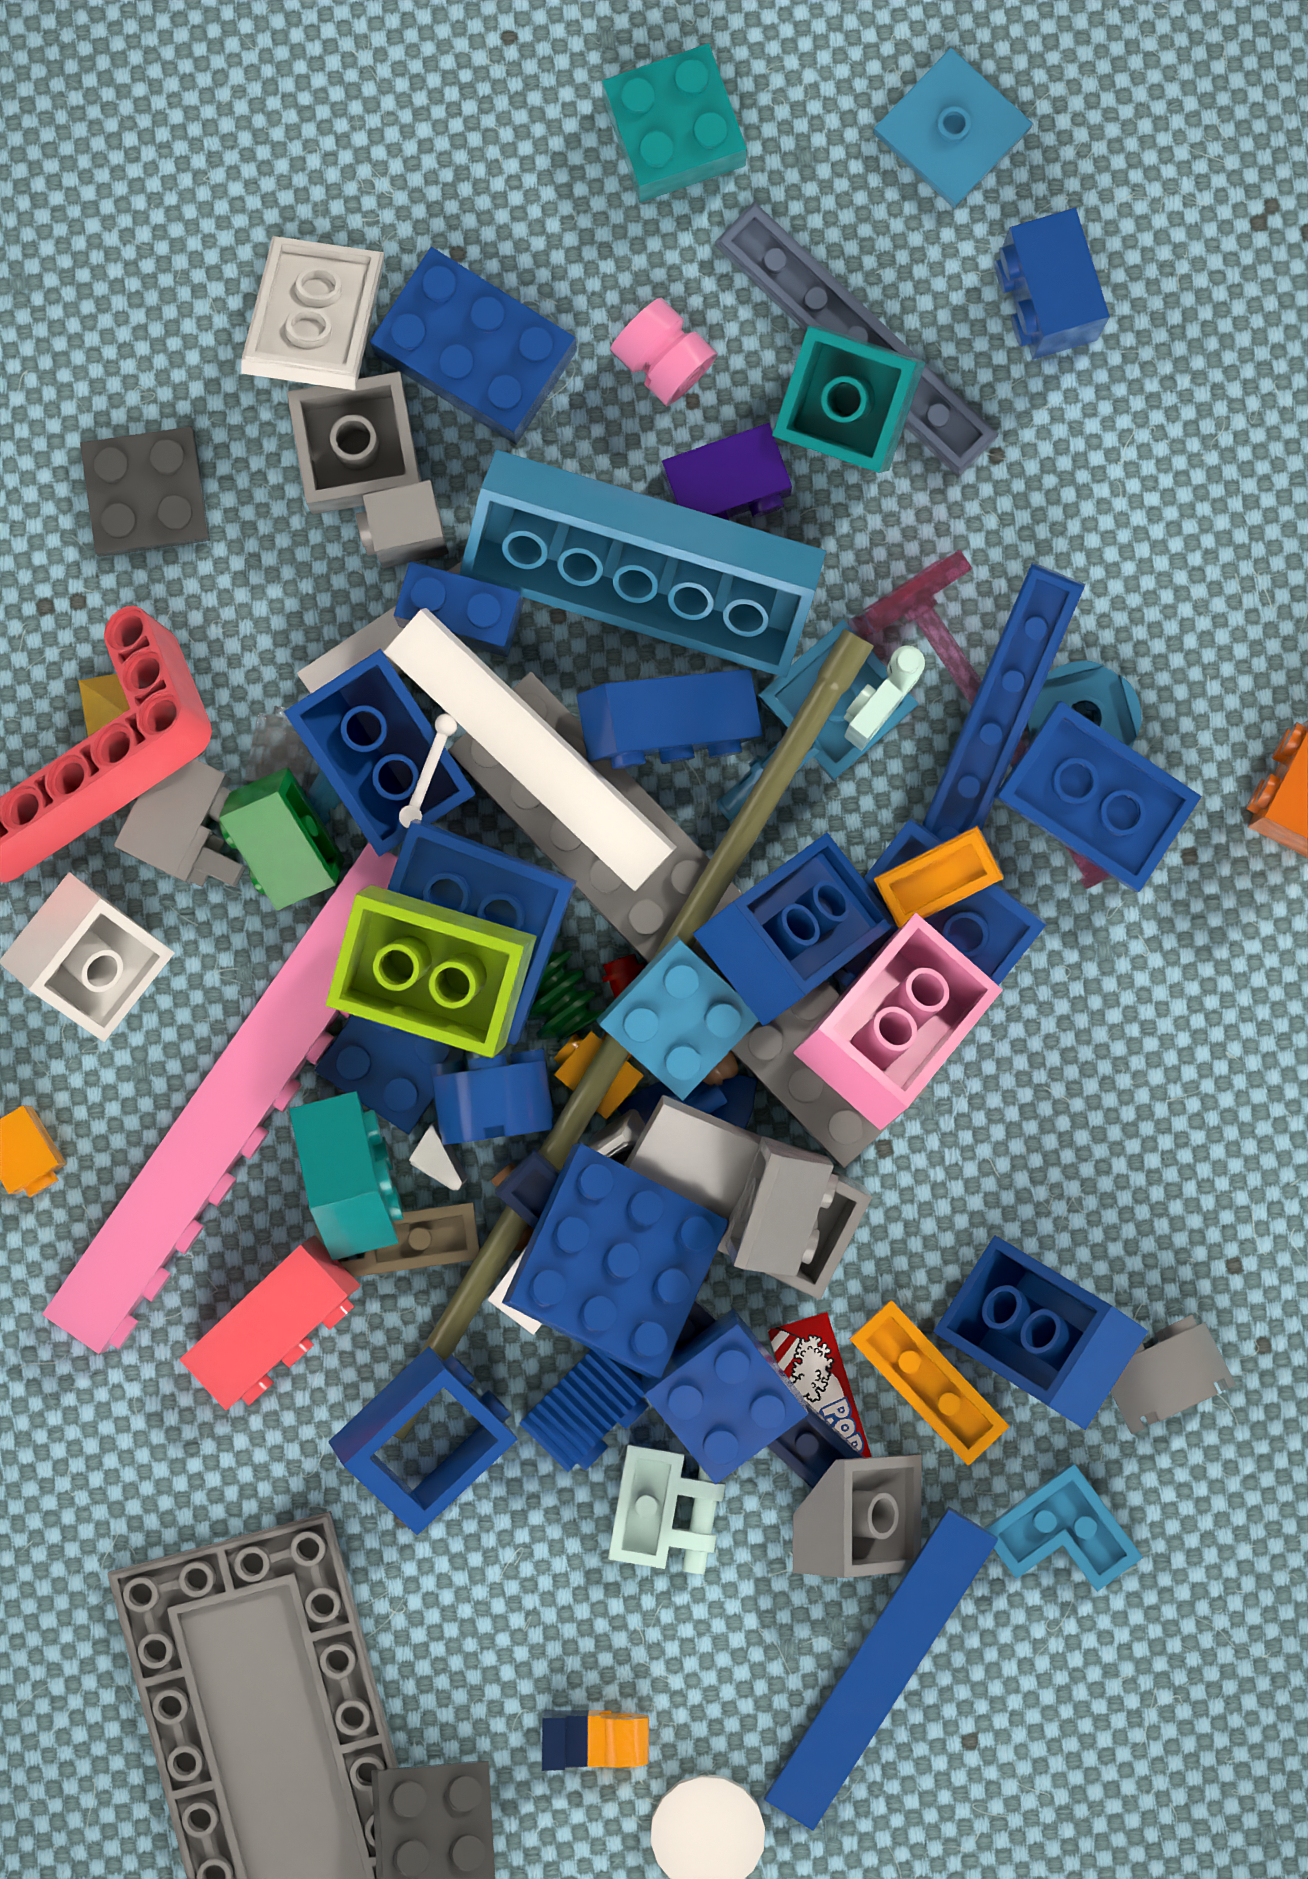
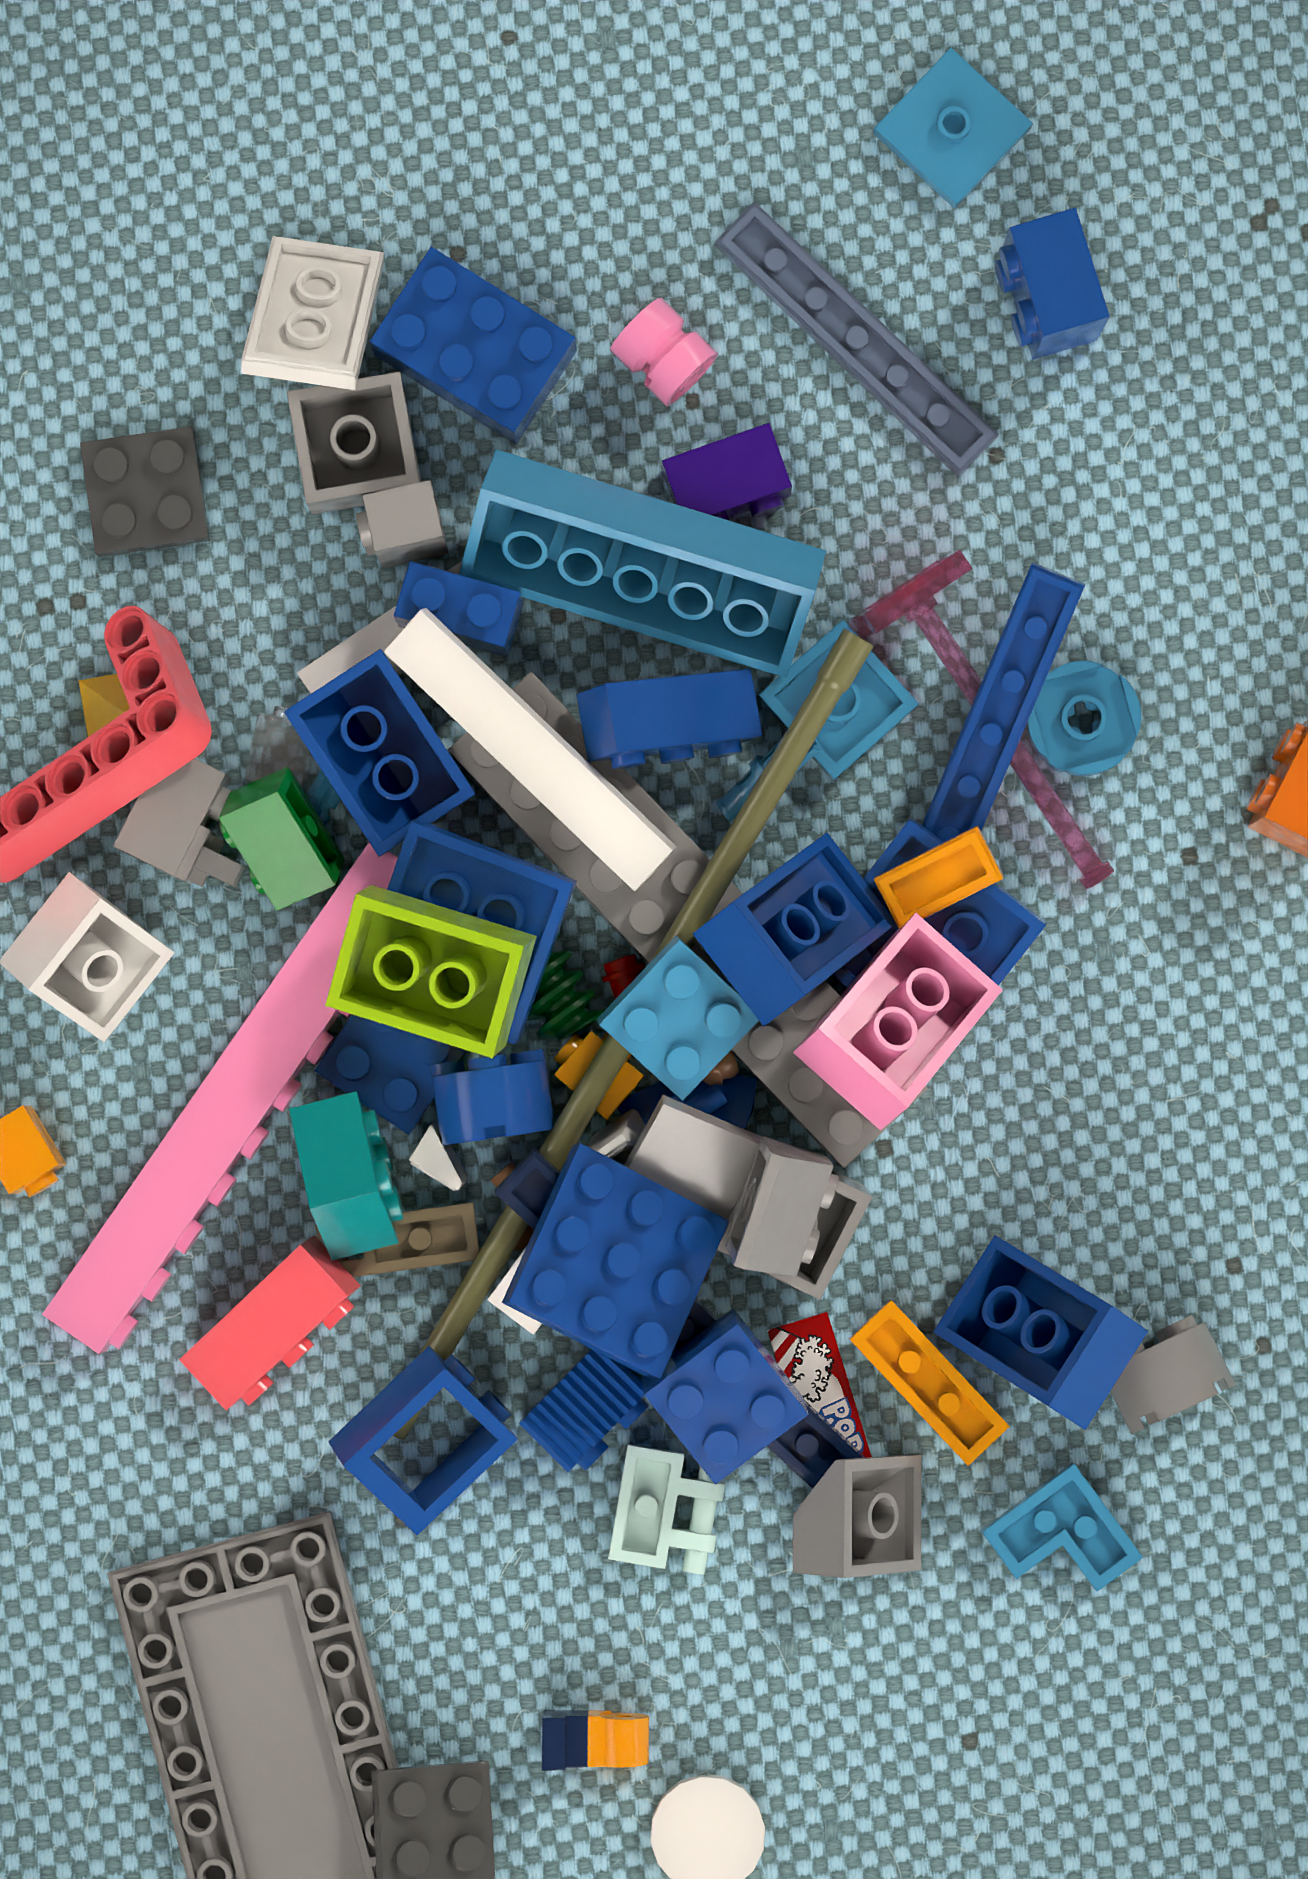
white hinge [399,713,458,828] -> none
teal brick [602,43,747,203] -> none
blue tile [764,1506,998,1831] -> none
teal brick [772,326,926,473] -> none
light aqua plate [844,646,925,751] -> none
blue plate [994,701,1202,892] -> none

